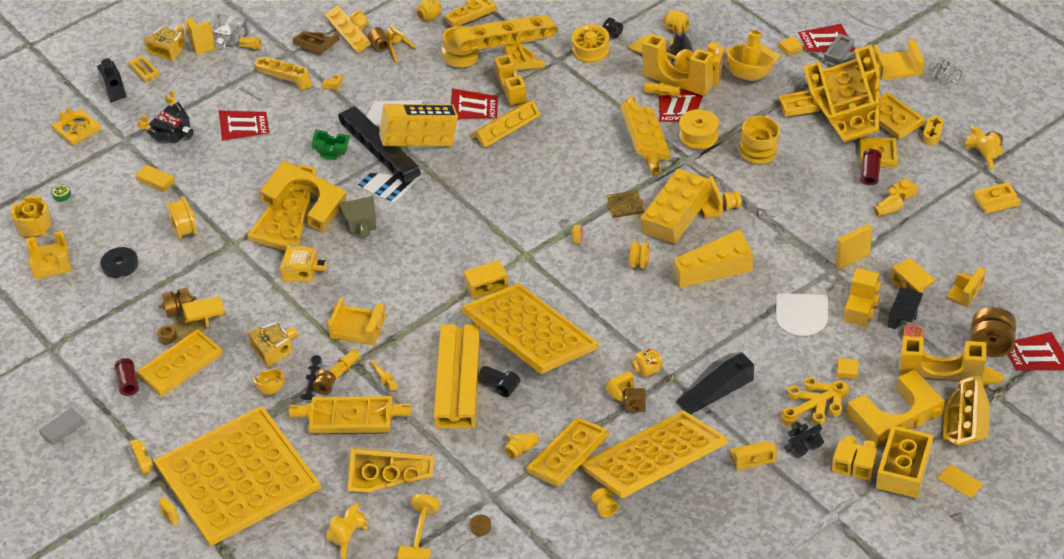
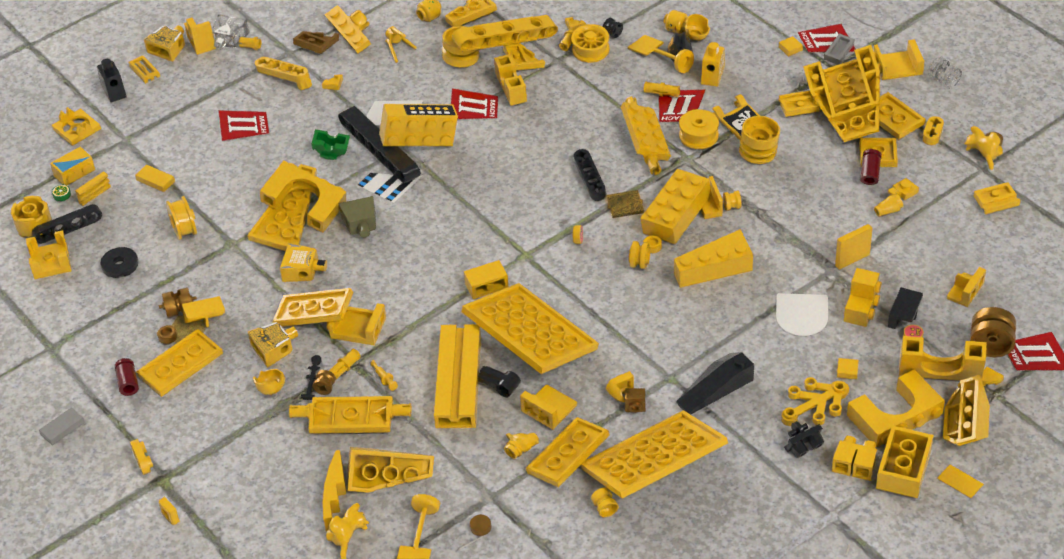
torso [137,90,194,144] -> none
yellow plate [153,406,322,547] -> none
pearl gold brick [368,27,390,51] -> none
yellow fence [469,100,541,148] -> none
yellow head [632,349,663,377] -> none
yellow arch [642,33,713,96] -> none
yellow piece [726,30,781,81] -> none
yellow panel [730,441,777,471] -> none
yellow panel [891,258,935,293] -> none
none -> black beam [32,204,102,244]
none -> yellow brick [50,146,95,185]
none -> yellow tile [75,171,111,206]
none -> yellow tile [272,288,354,327]
none -> yellow slope [322,450,347,532]
none -> yellow bracket [520,385,577,430]
none -> yellow pin [559,30,574,51]
none -> yellow tile [565,17,586,30]
none -> black beam [573,149,607,201]
none -> yellow tile [643,235,662,254]
none -> yellow hair [684,14,710,41]
none -> flag [712,94,760,140]

